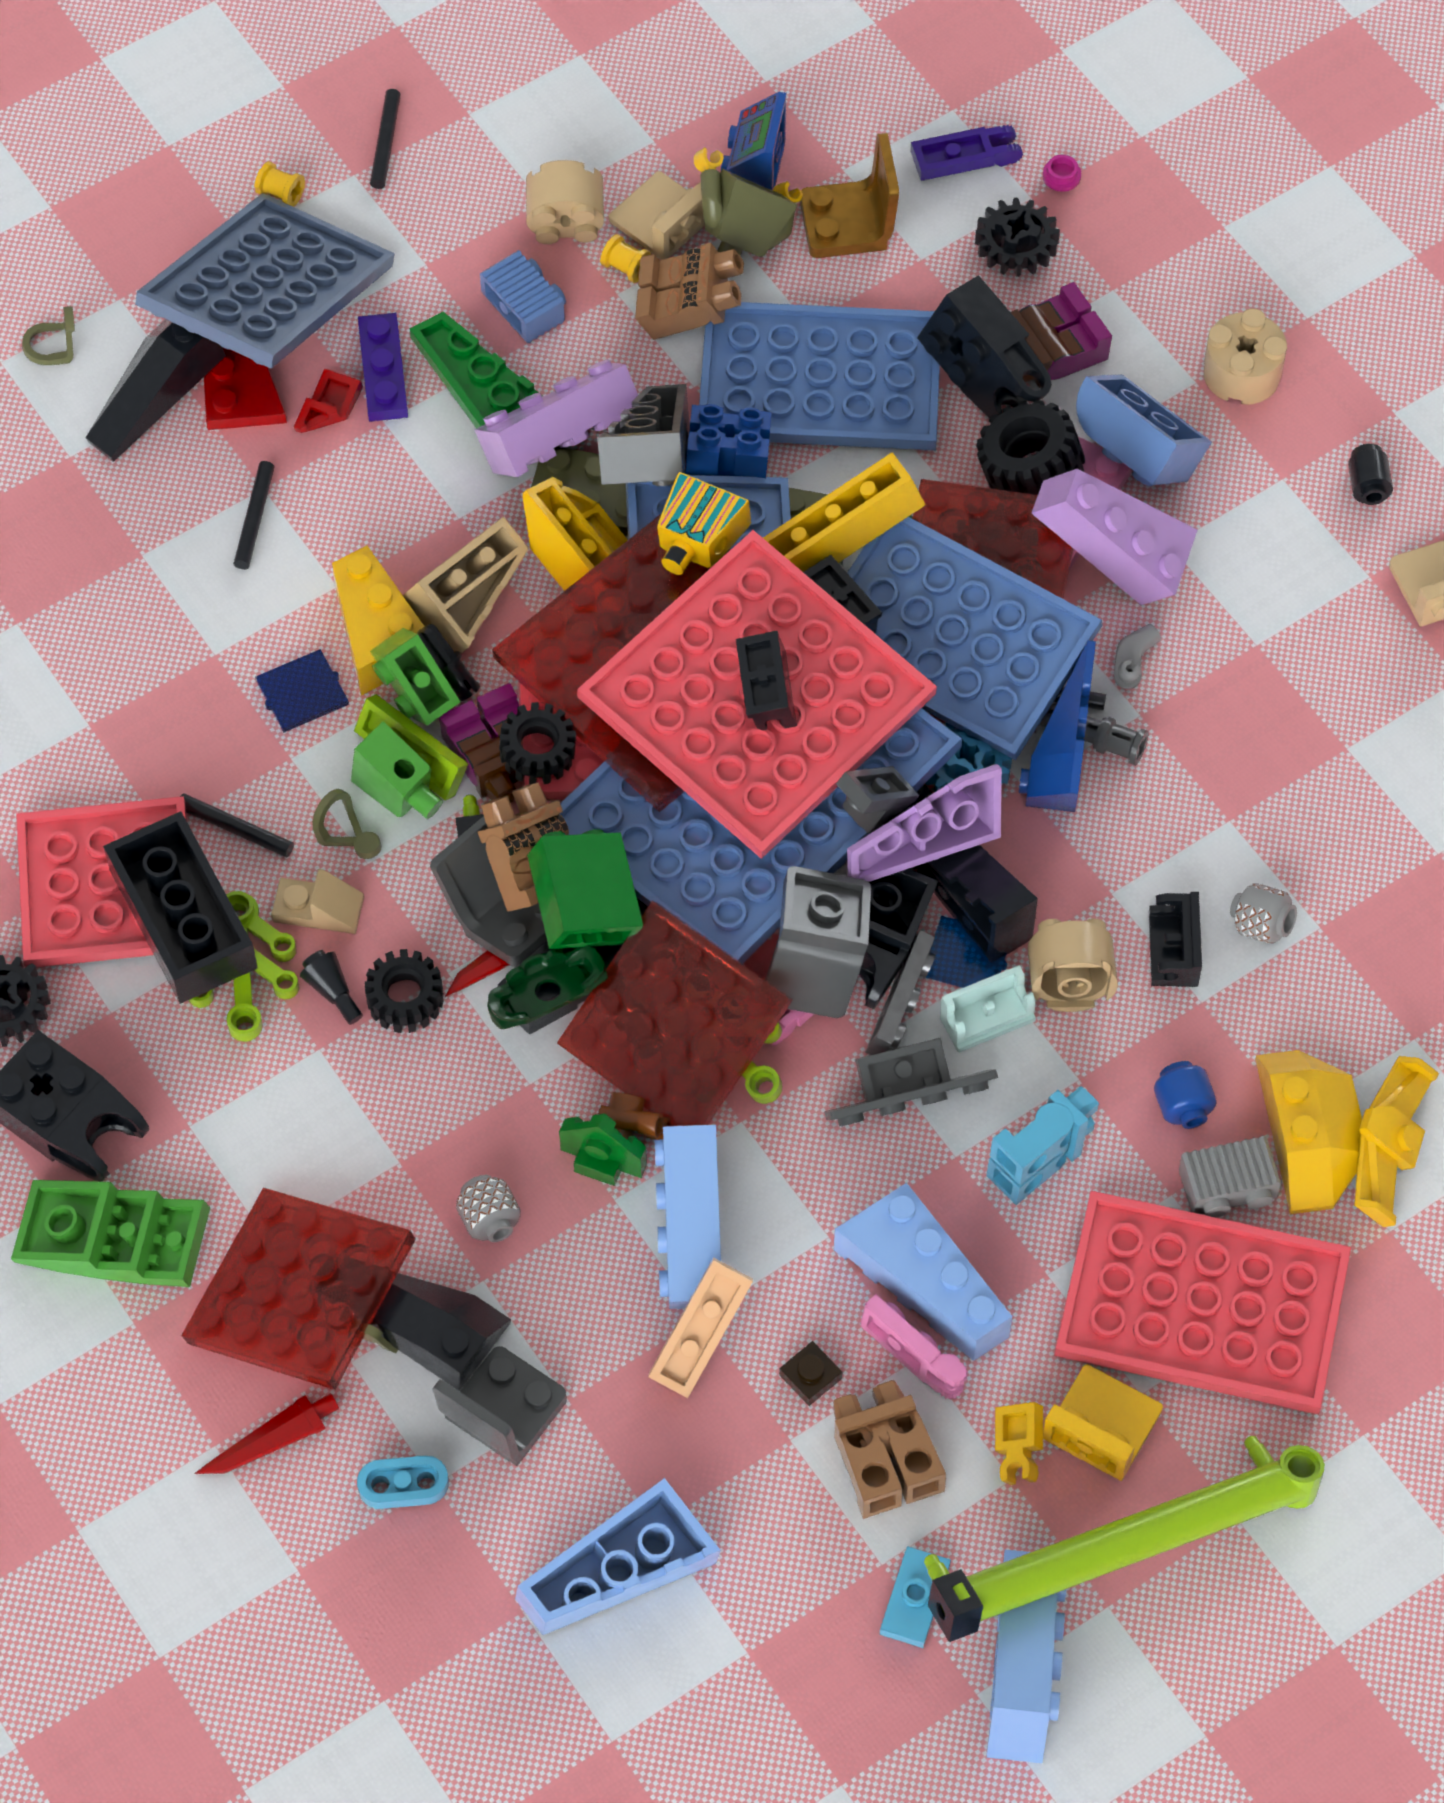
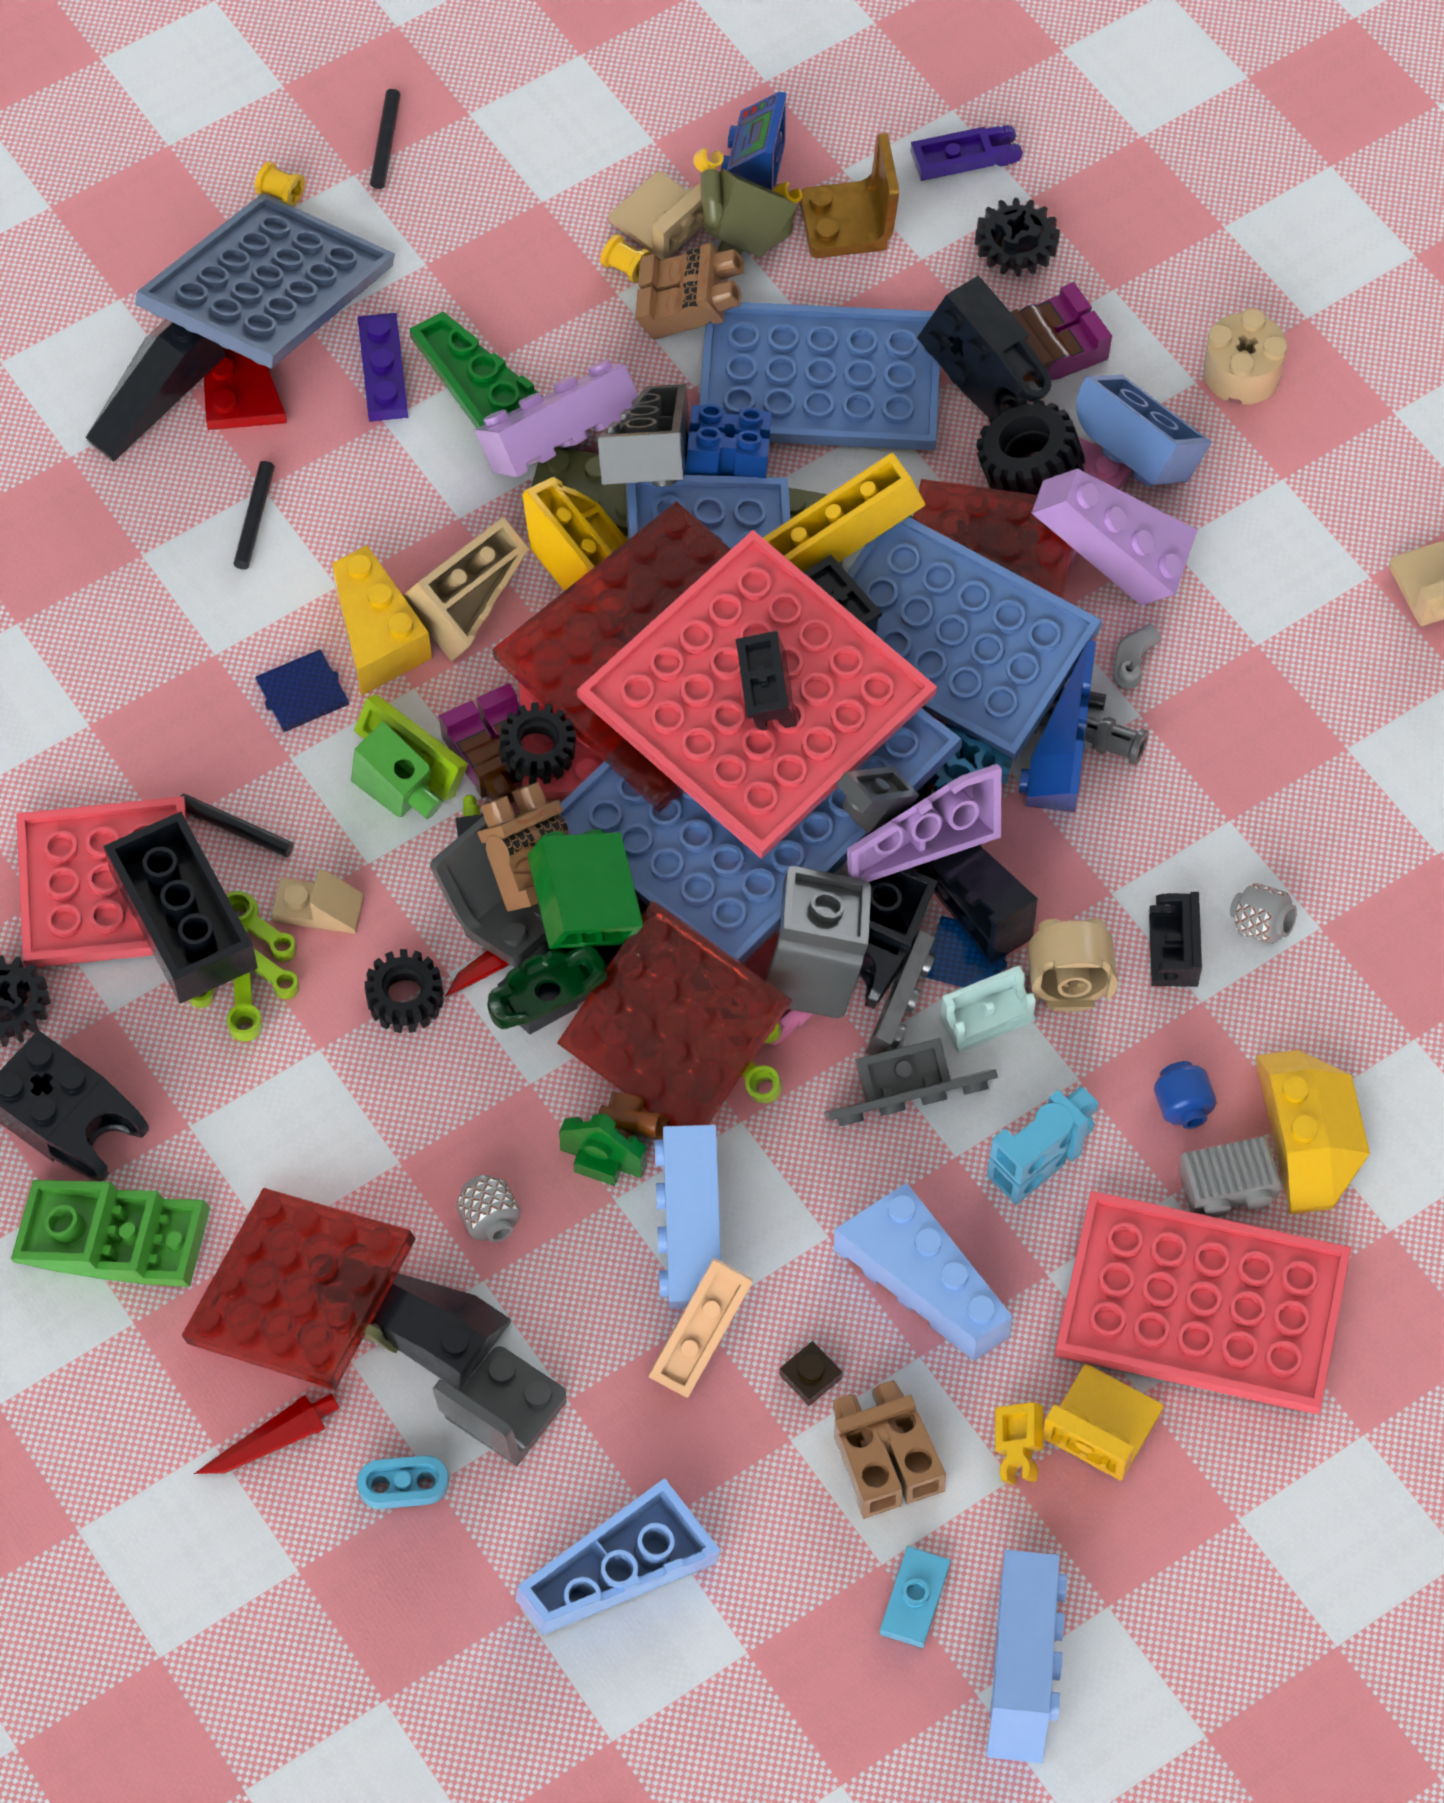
olive piece [22,306,75,365] -> none
red slope [294,368,363,433] -> none
black cone [300,950,363,1025] -> none
olive piece [312,789,382,859] -> none
bright green brick [370,628,460,725] -> none
black axle [417,624,480,701] -> none
medium blue brick [480,250,566,343] -> none
tan brick [526,160,604,244] -> none
yellow torso [657,472,751,575] -> none
bright pink hinge [860,1294,968,1400] -> none
lime piece [924,1436,1325,1642] -> none
dark pink plate [1043,154,1081,192] -> none
black brick [1348,444,1393,505] -> none
yellow plate [1354,1056,1439,1227] -> none

